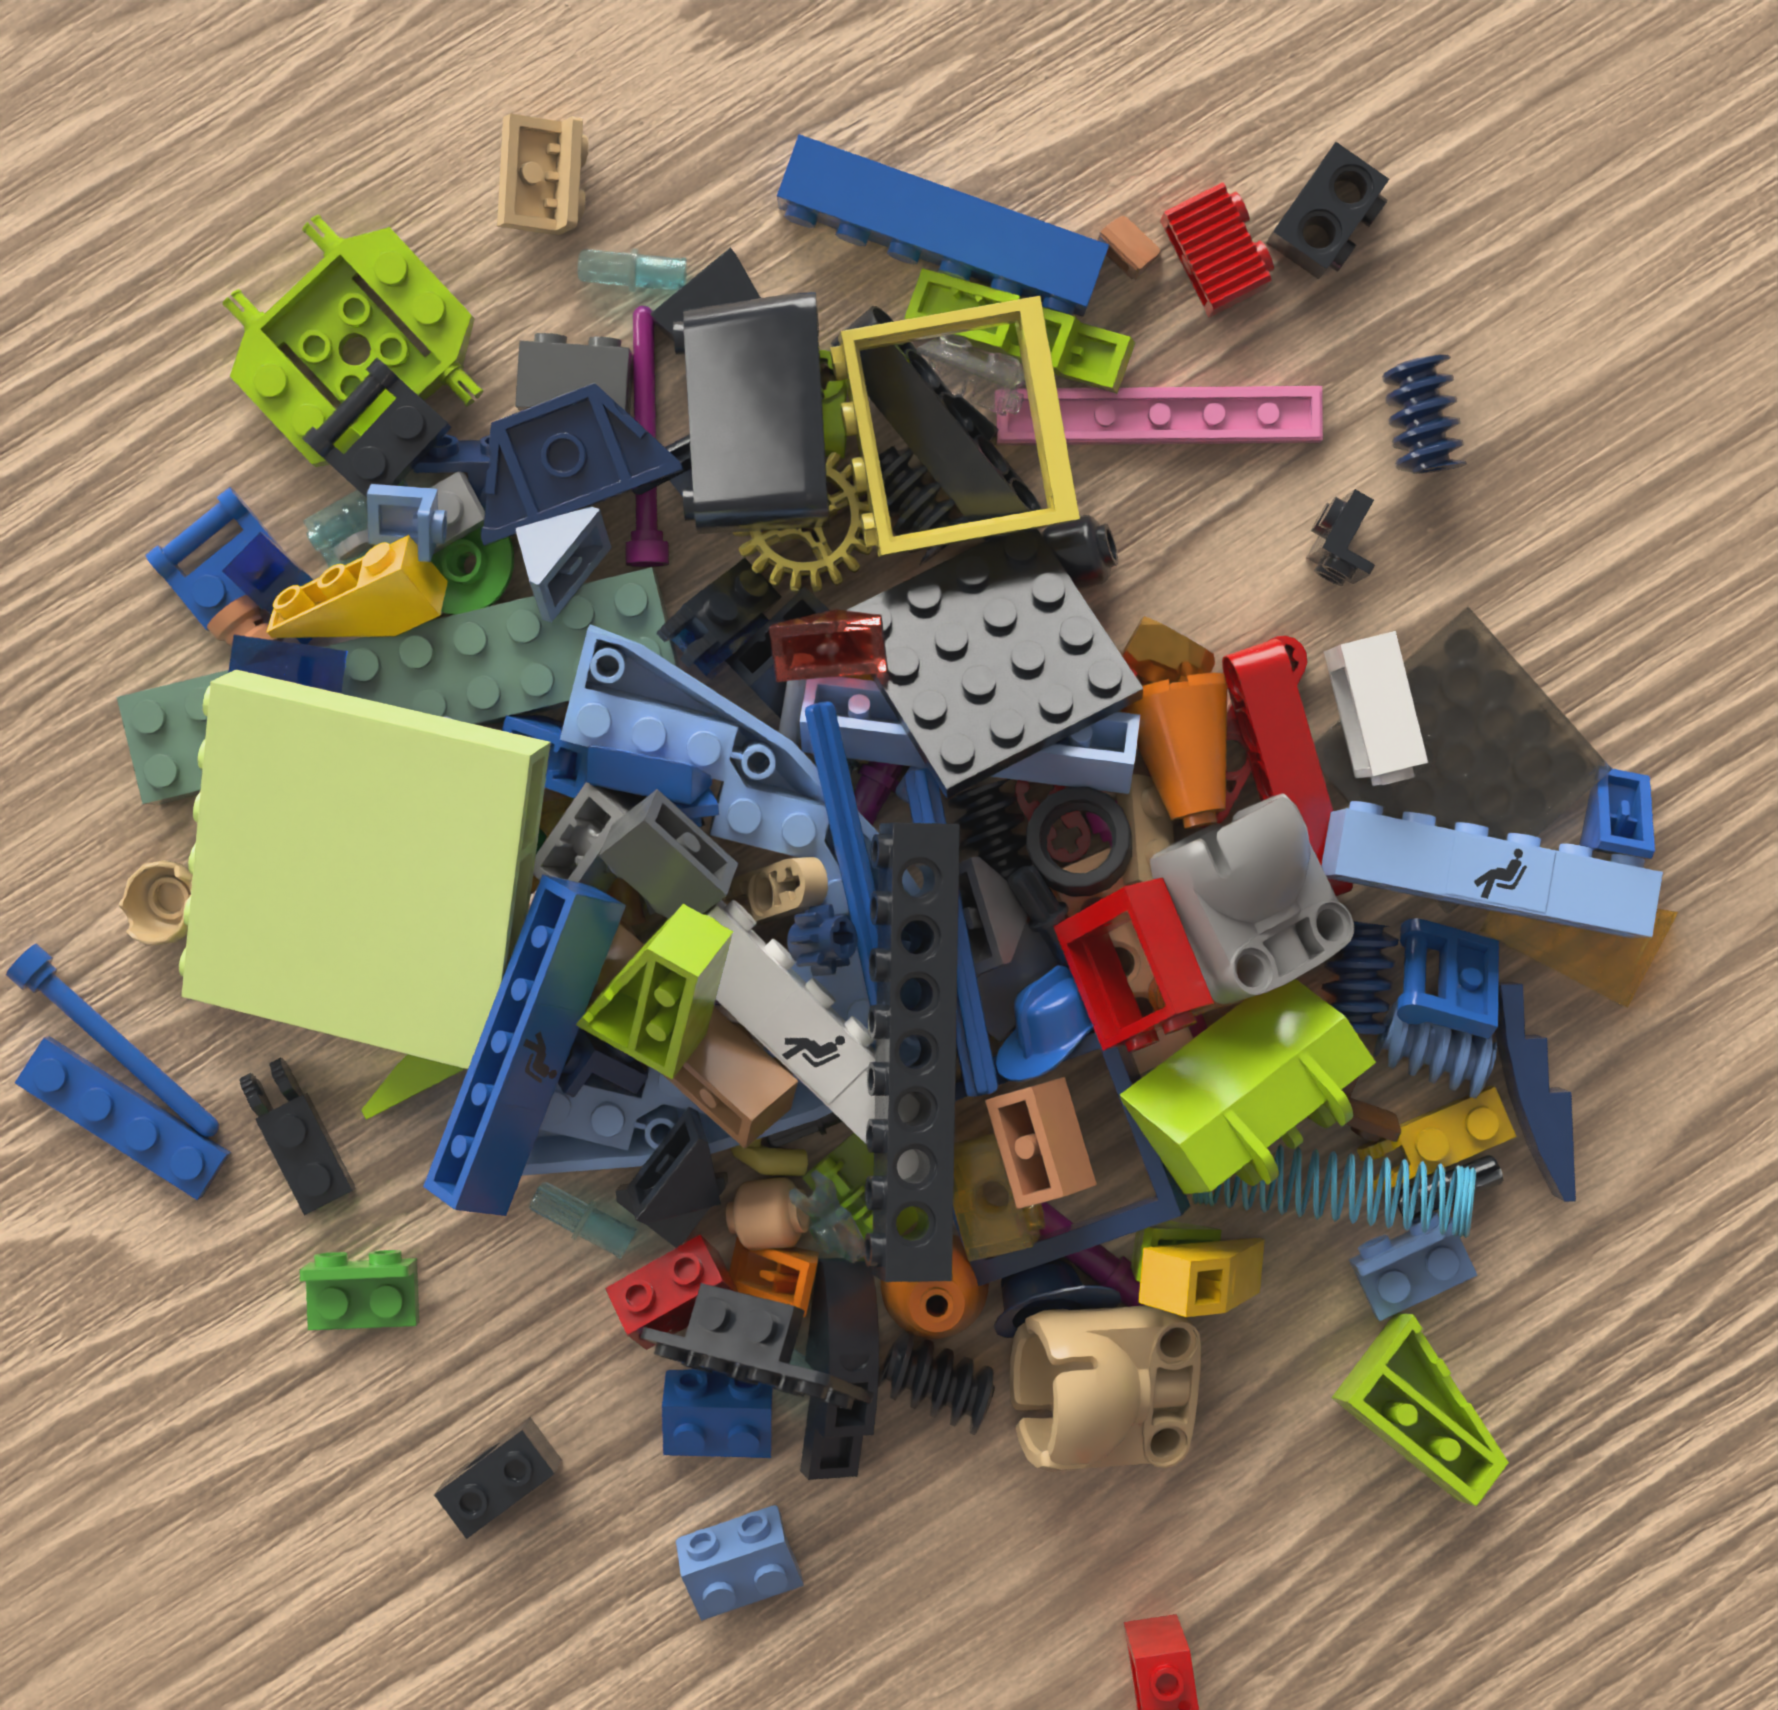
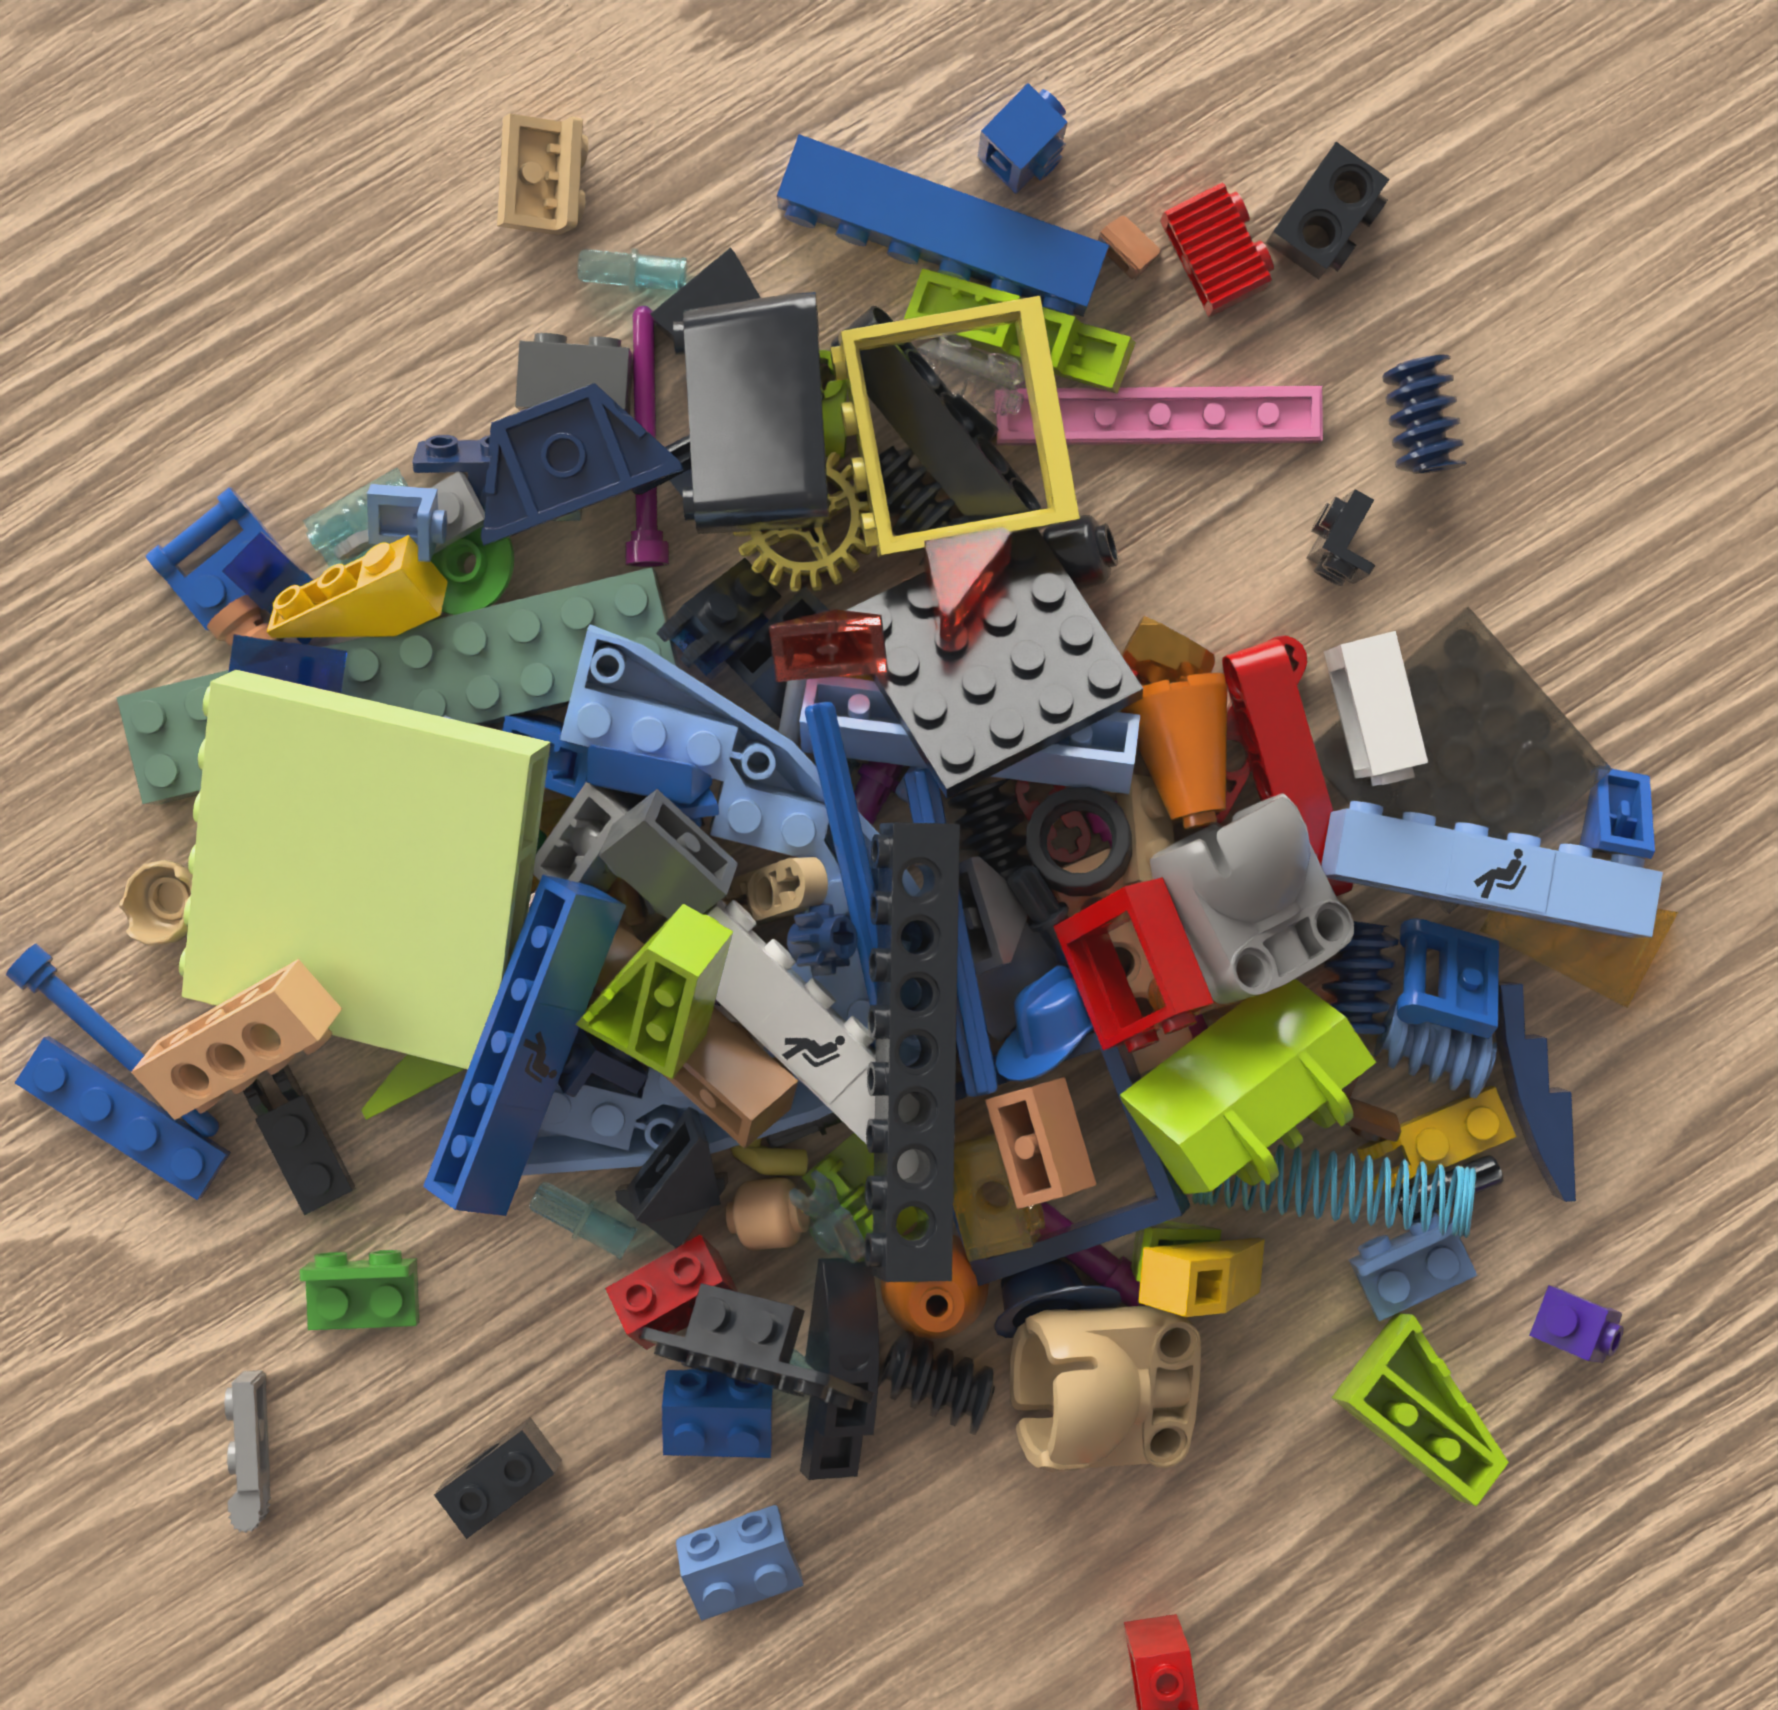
lime piece [223,215,483,467] -> none
black plate [302,358,452,498] -> none
sand blue slope [515,506,612,623] -> none
orange slope [729,1236,819,1317] -> none
none -> light nougat brick [131,959,342,1120]
none -> light grey hinge [224,1370,271,1533]
none -> clear red slope [924,527,1012,642]
none -> blue brick [977,83,1068,194]
none -> dark purple bracket [1529,1285,1624,1363]

